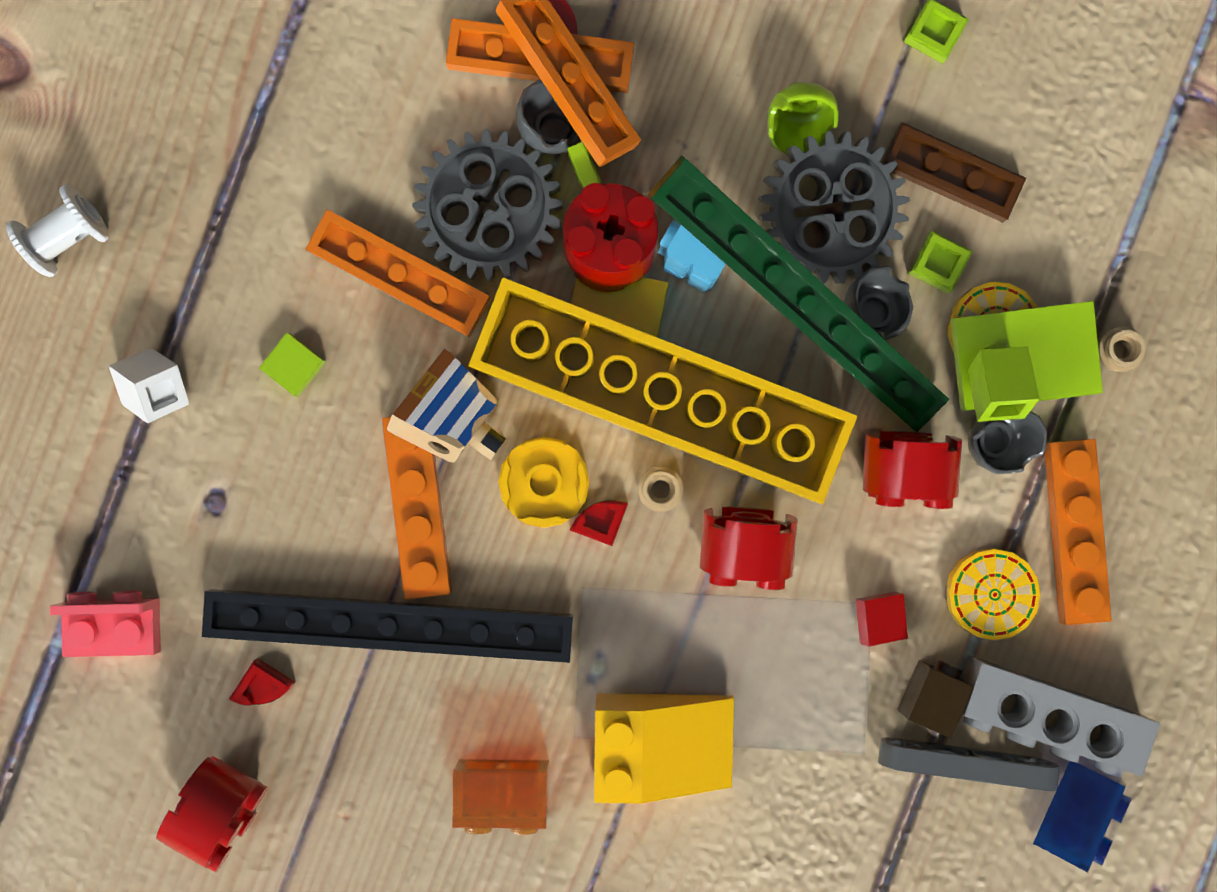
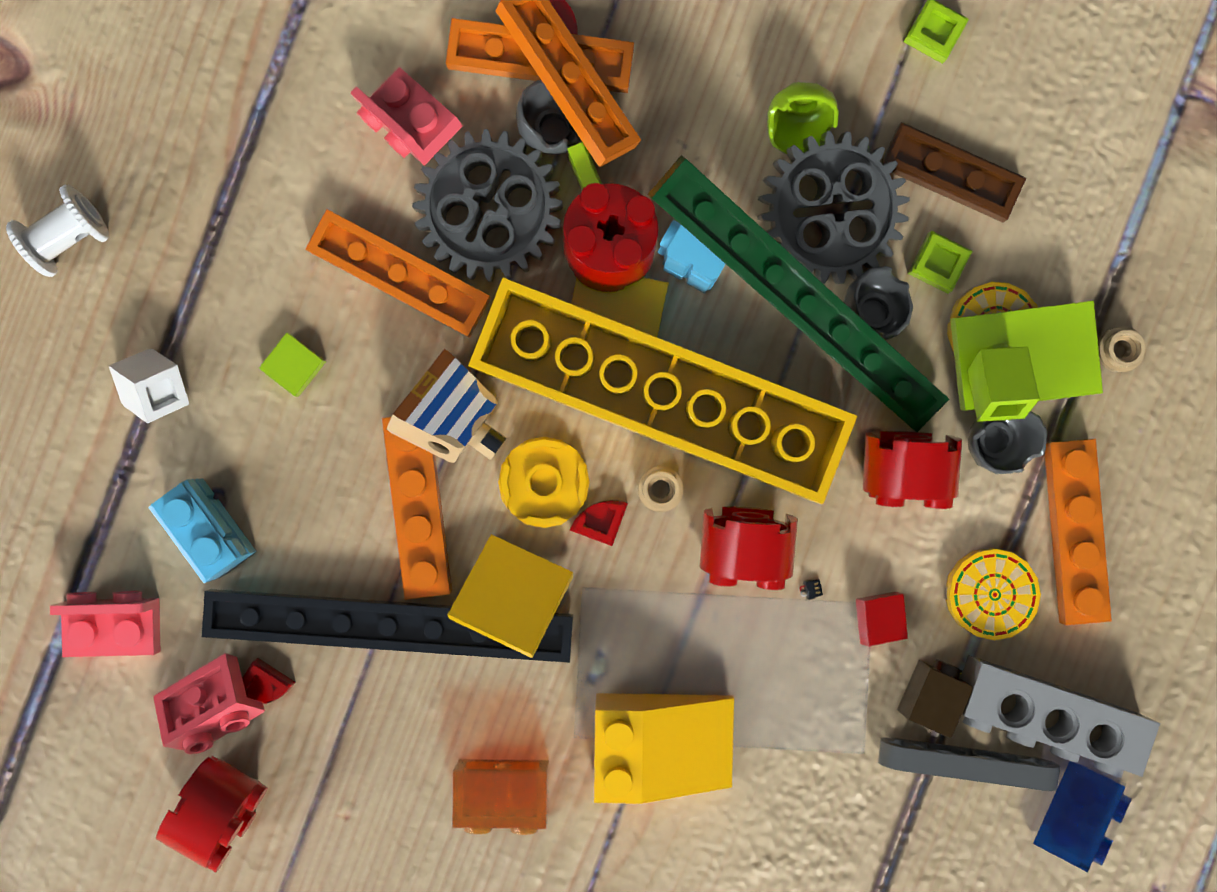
none -> medium azure brick [148,478,256,583]
none -> coral bracket [153,653,265,754]
none -> coral bracket [350,67,463,166]
none -> yellow tile [447,534,573,658]
none -> black piece [800,579,823,600]

